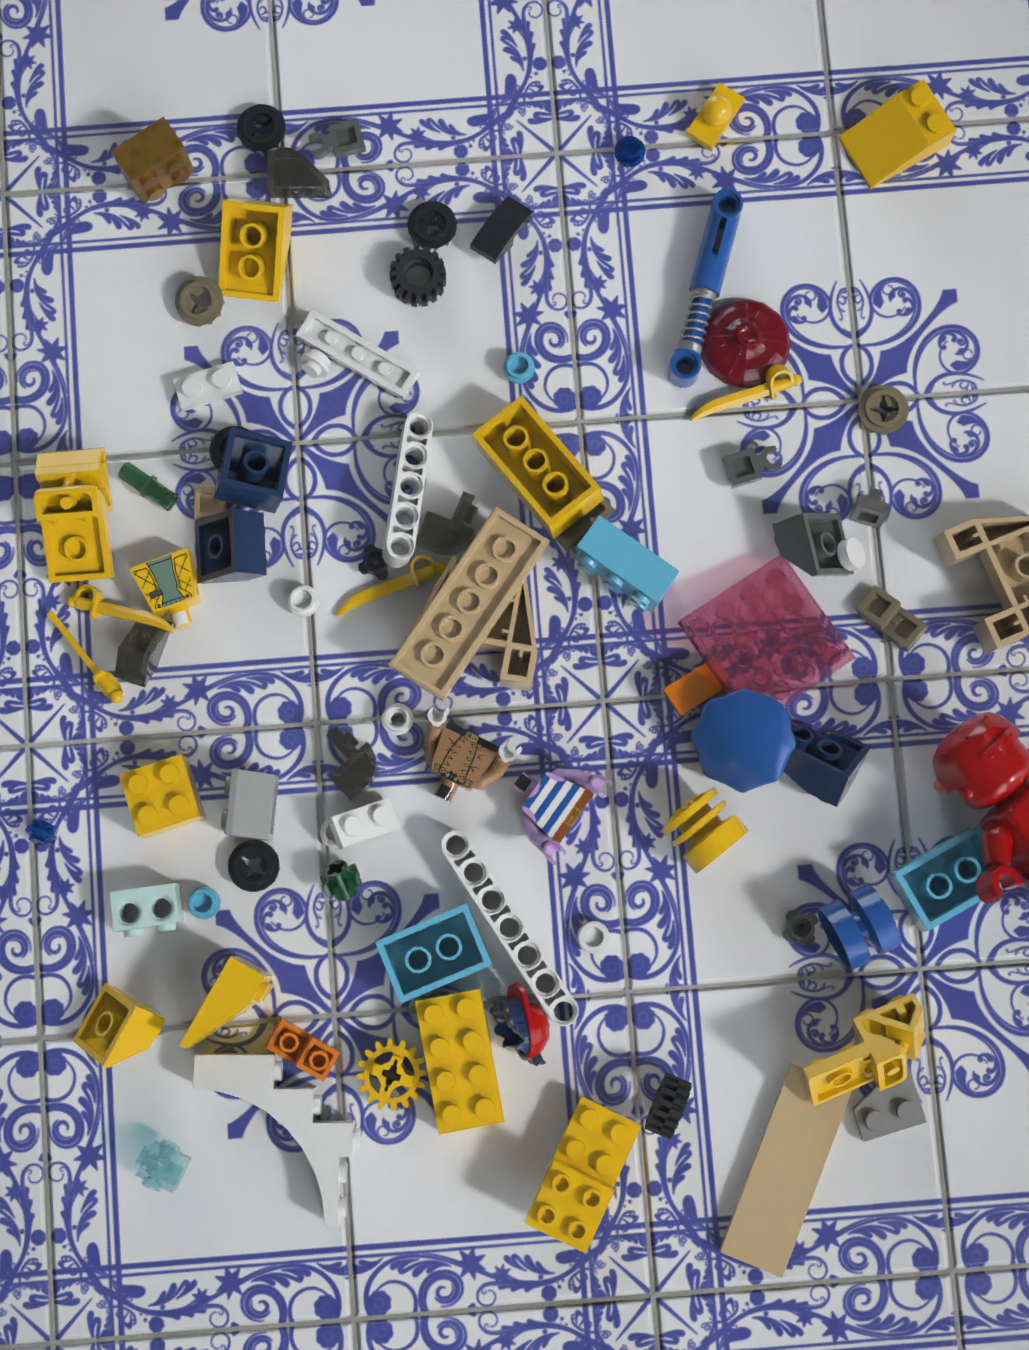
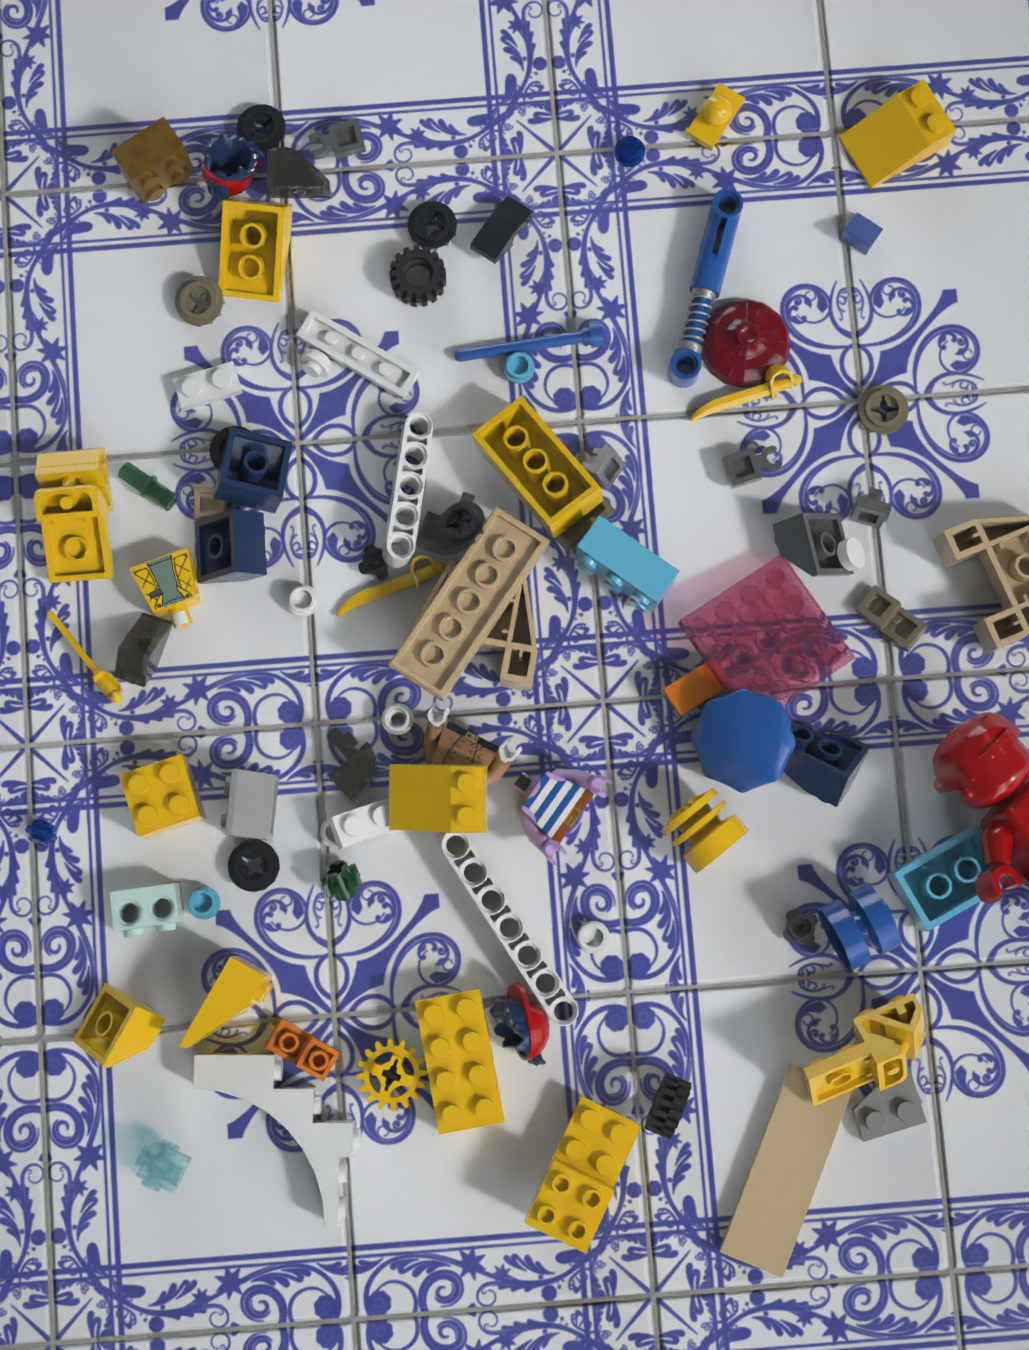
yellow sword [66,584,174,633] -> none
medium azure brick [375,903,493,1004] -> none
none -> dark blue hair [202,134,261,201]
none -> yellow slope [389,764,488,833]
none -> black gear [437,501,487,549]
none -> blue piece [454,321,604,362]
none -> flat silver tile [582,445,626,490]
none -> blue slope [840,212,883,255]

